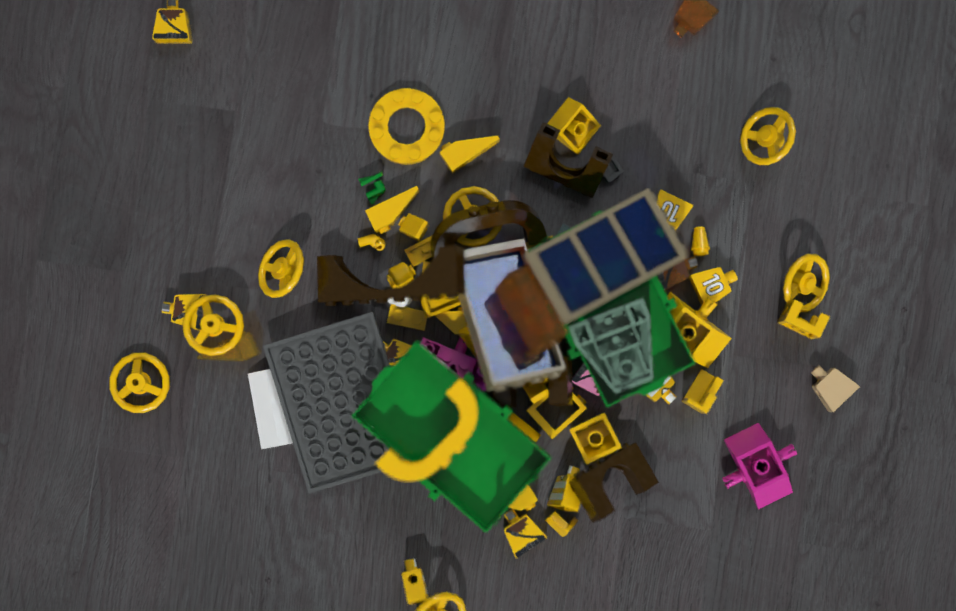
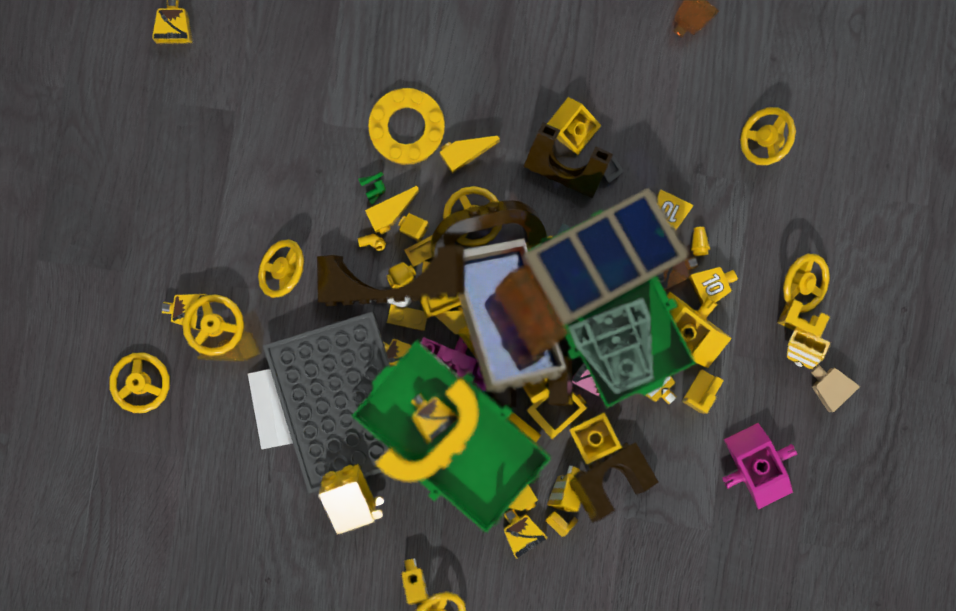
none -> container [319,464,384,534]
none -> torso [411,394,458,444]
none -> yellow torso [787,327,830,369]

